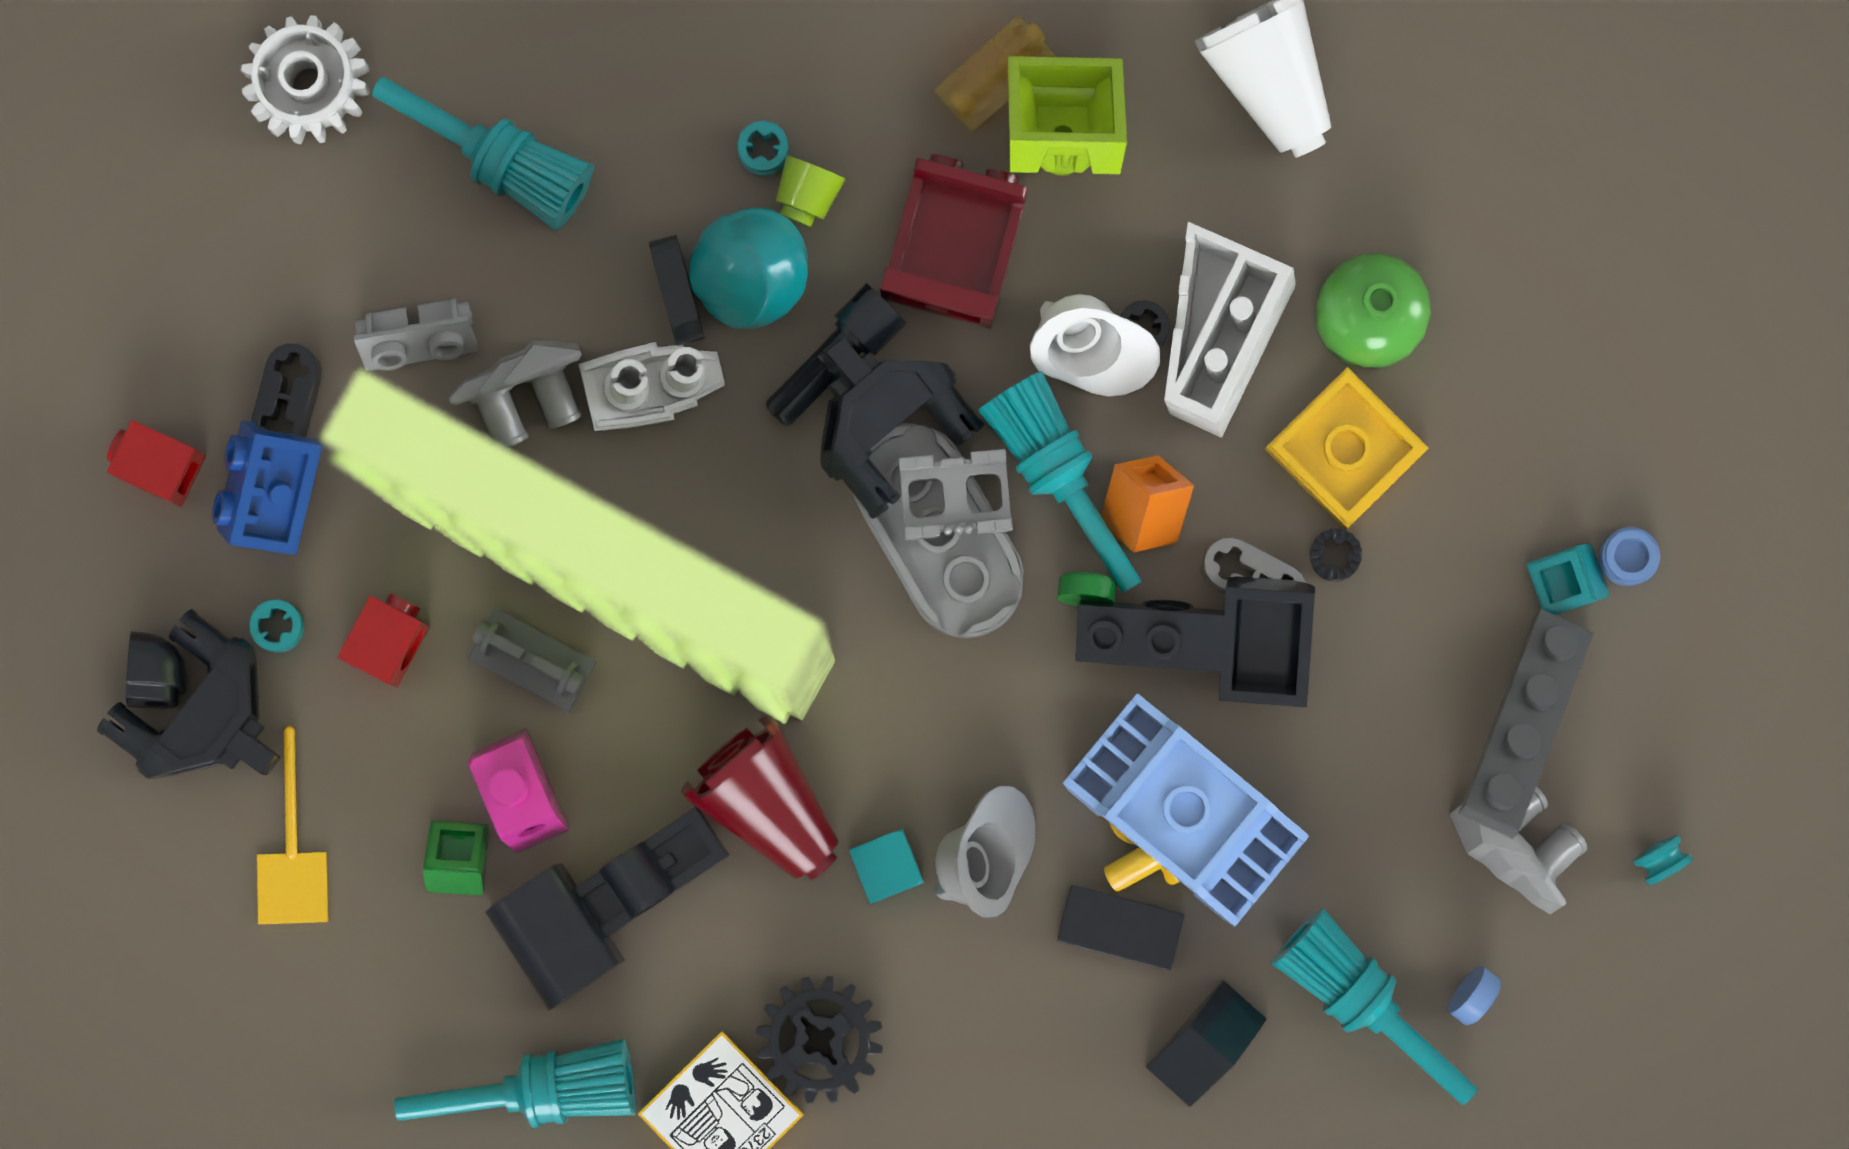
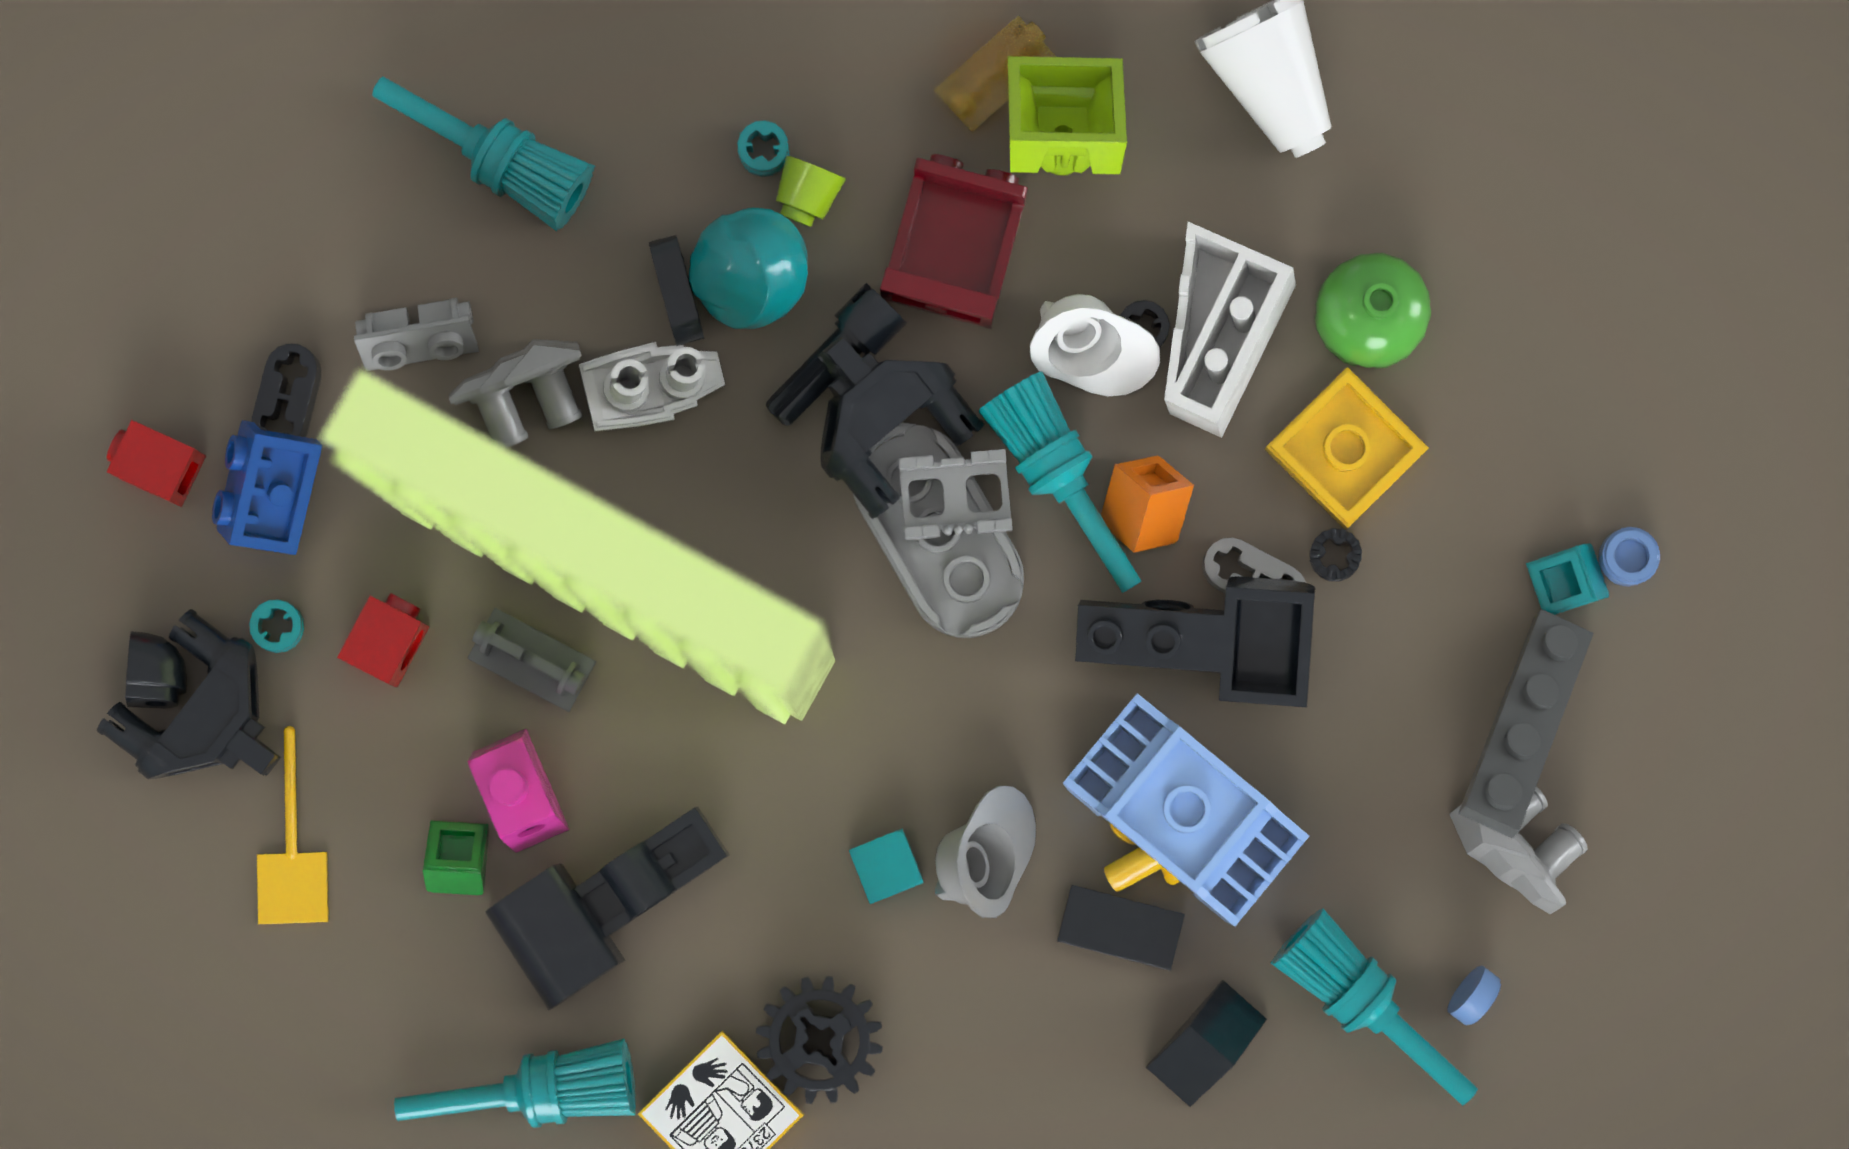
white gear [241,15,370,144] -> none
dark red cone [681,715,839,880] -> none
green tile [1057,572,1116,607] -> none
teal bush [1632,834,1693,886] -> none

